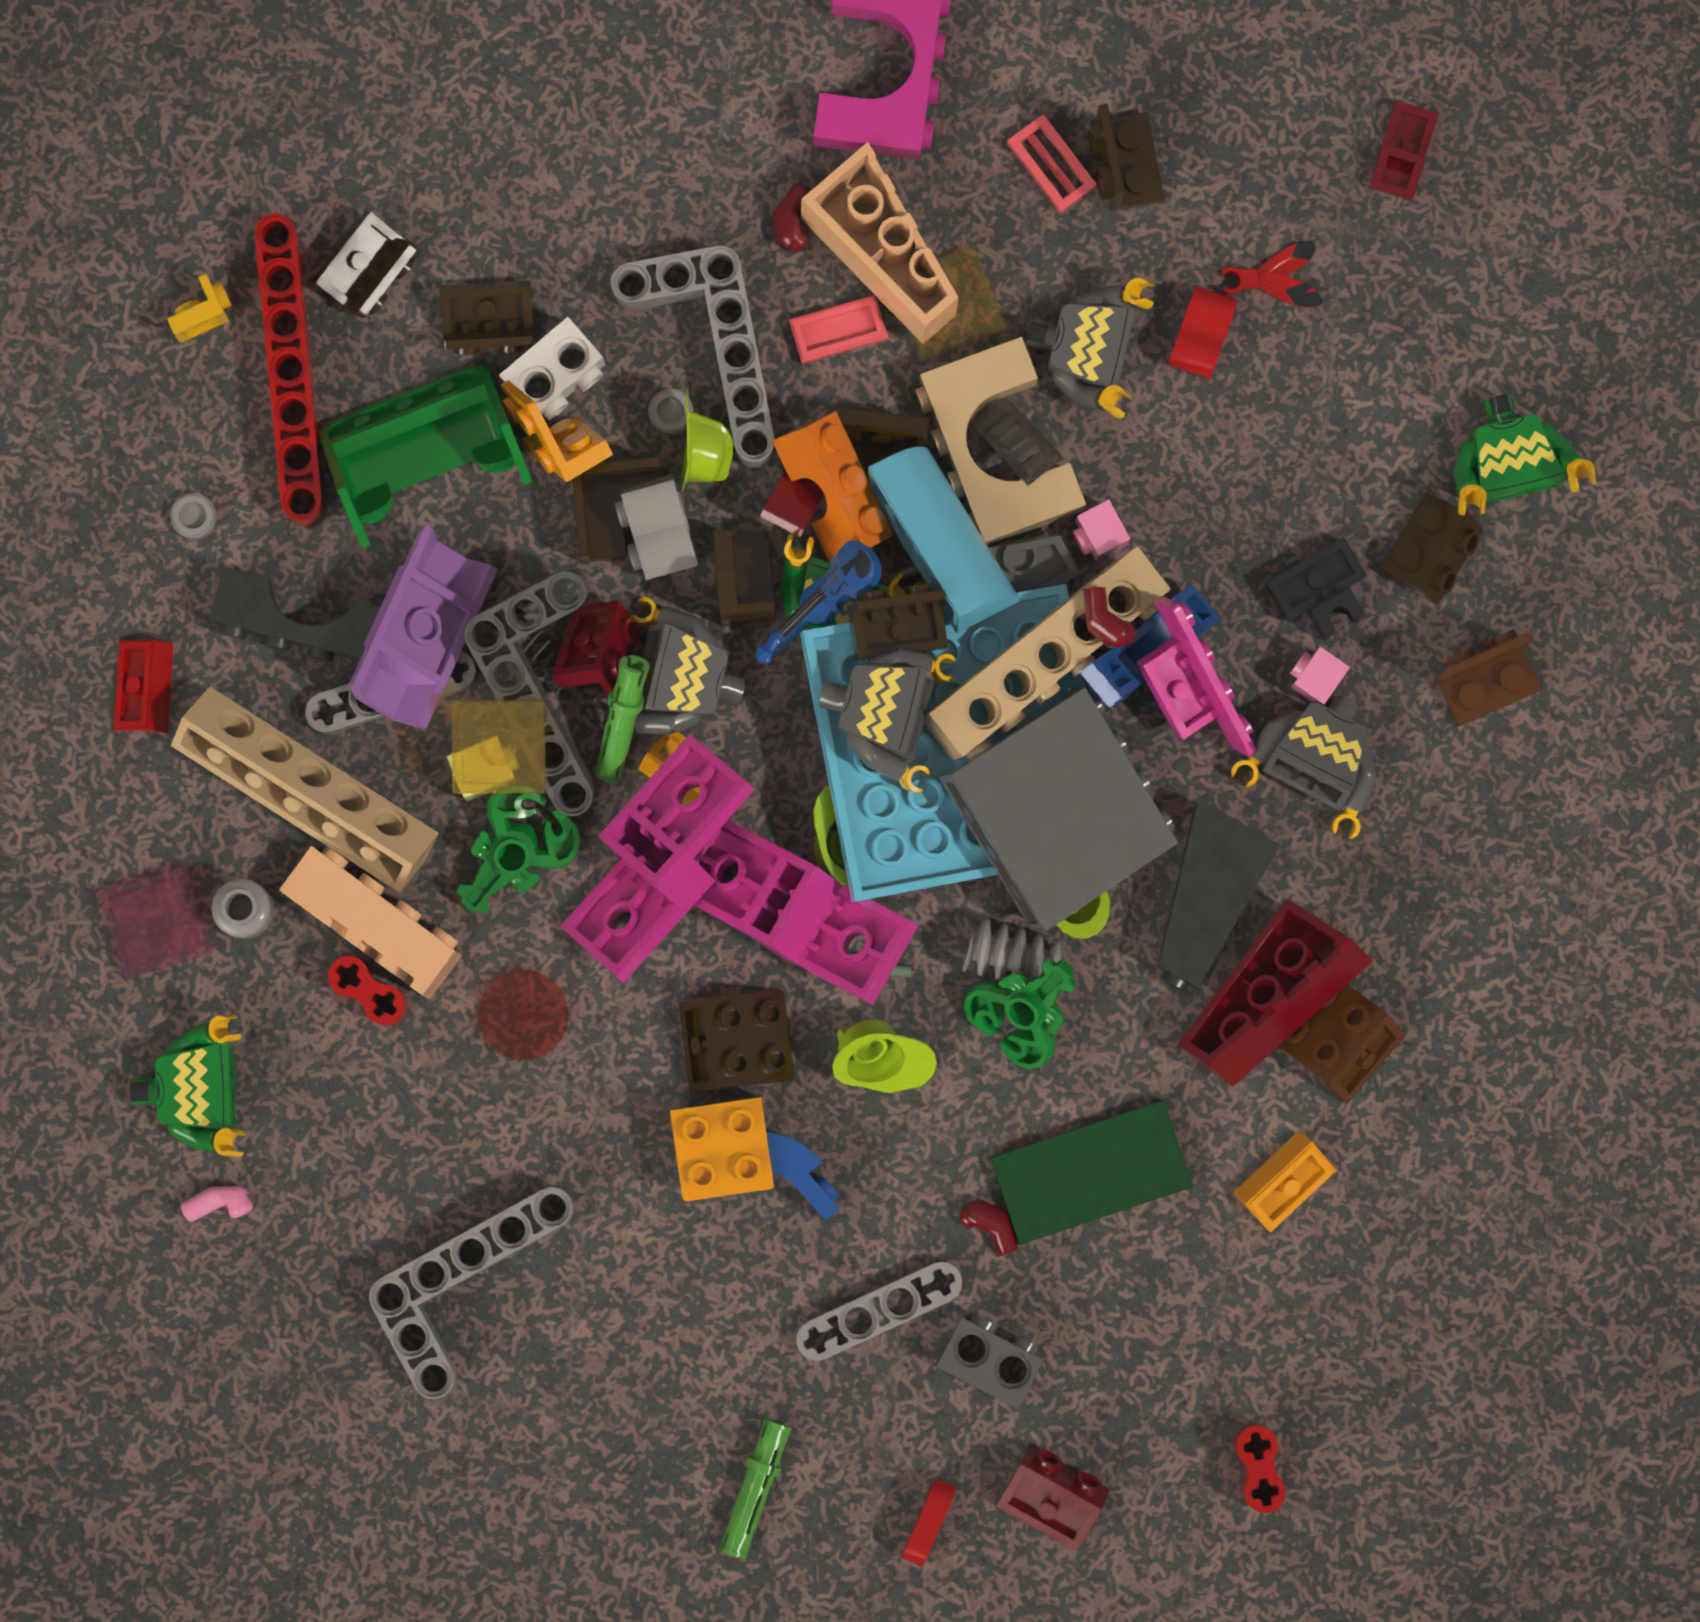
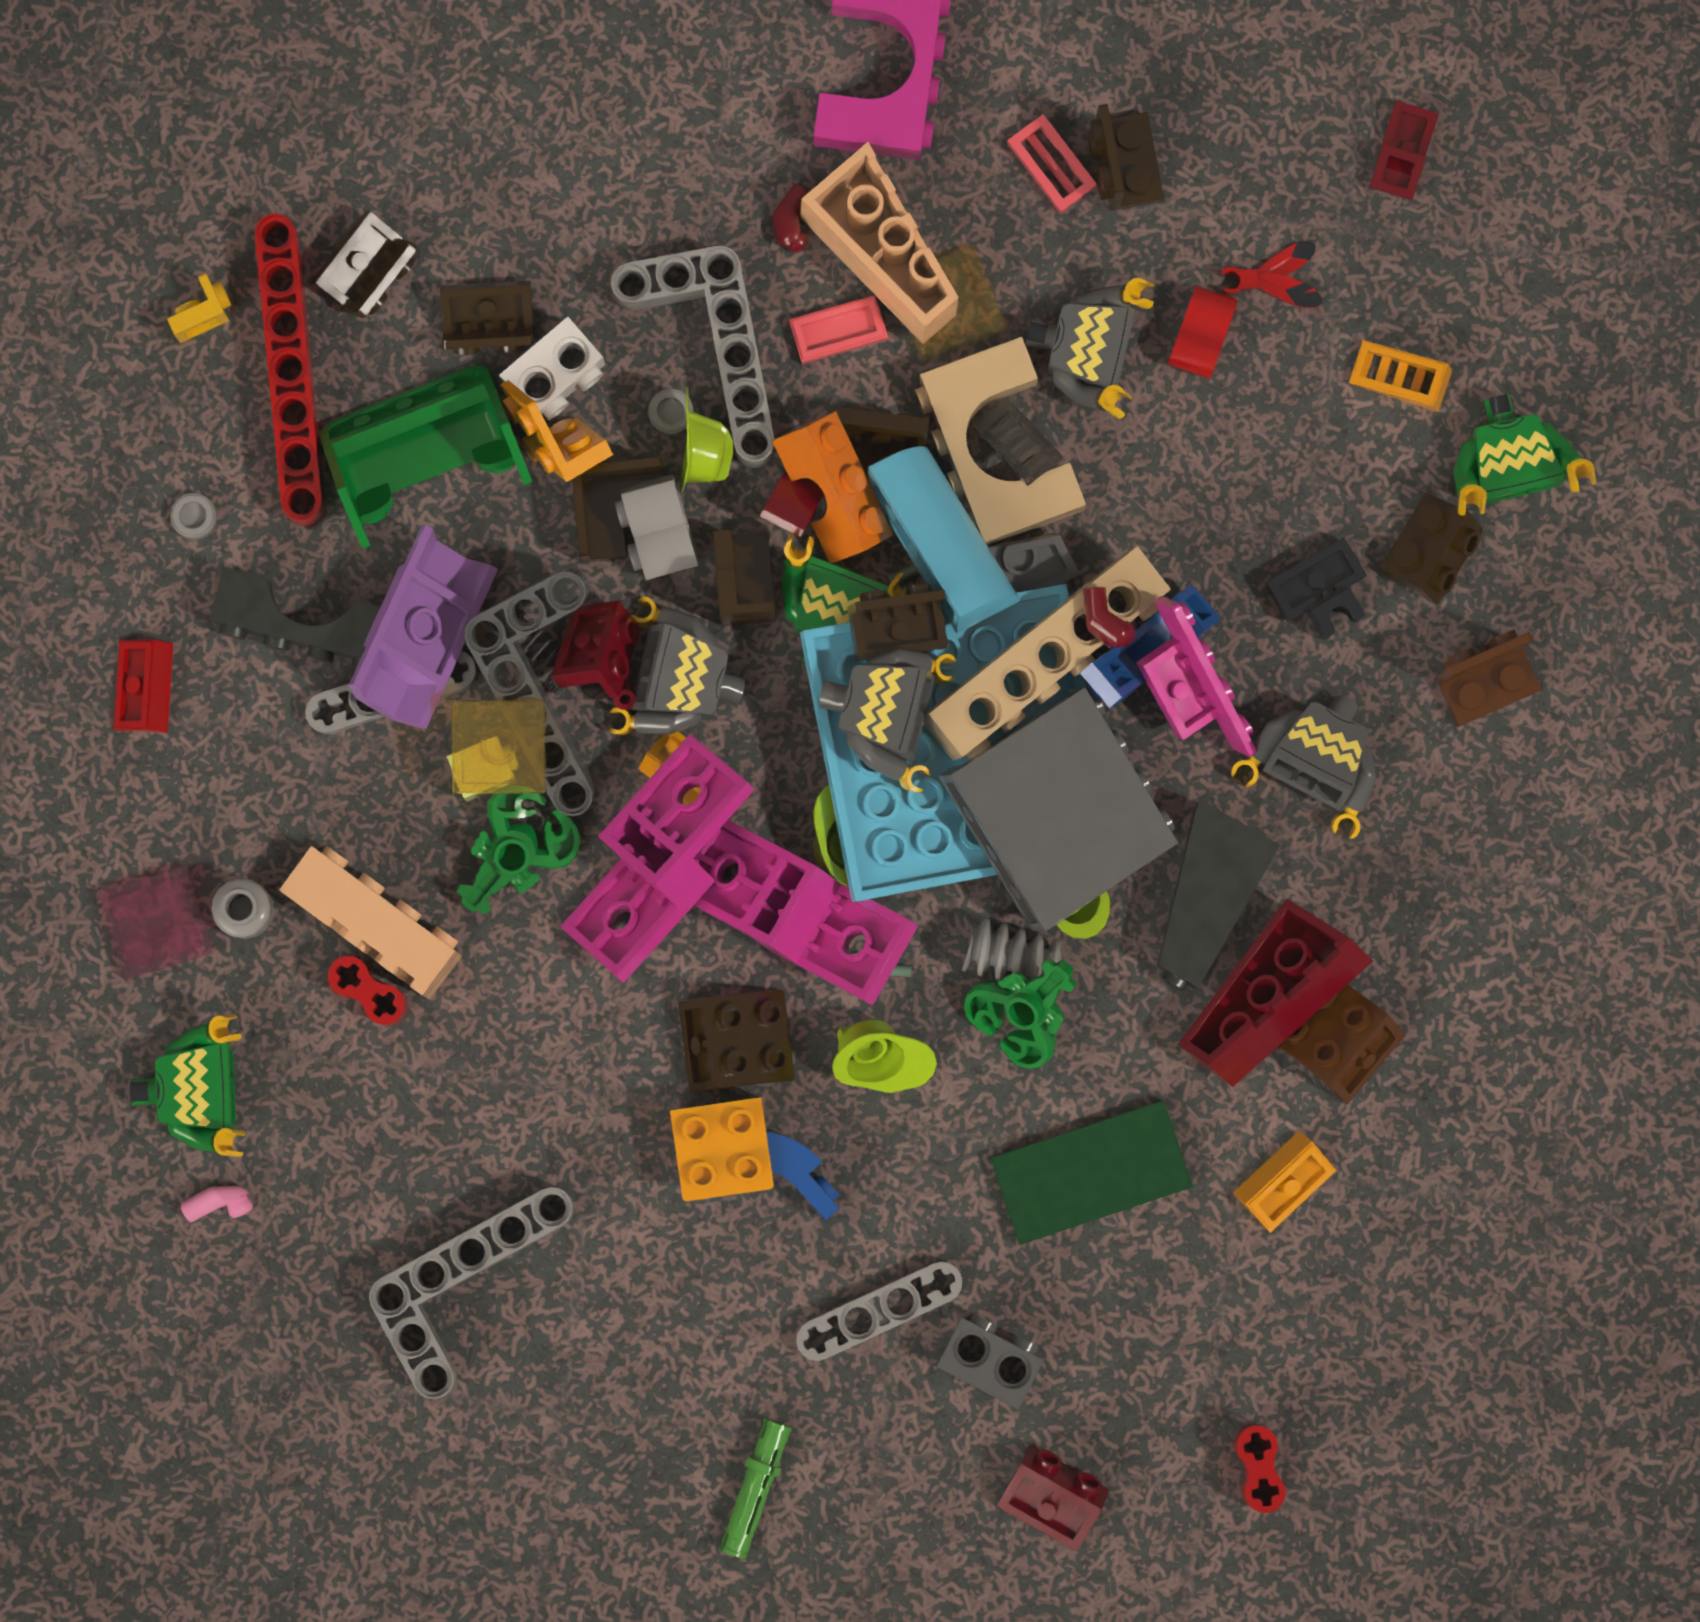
tan brick [171,687,439,893] -> none
clear red tile [478,970,569,1060] -> none
bright green pin [594,655,649,783] -> none
blue piece [755,540,882,663] -> none
red beam [901,1477,957,1567] -> none
dark red arm [959,1200,1019,1257] -> none
bright pink plate [1072,499,1130,562] -> none
bright pink plate [1290,647,1350,705] -> none
none -> light orange slope [1349,340,1452,412]

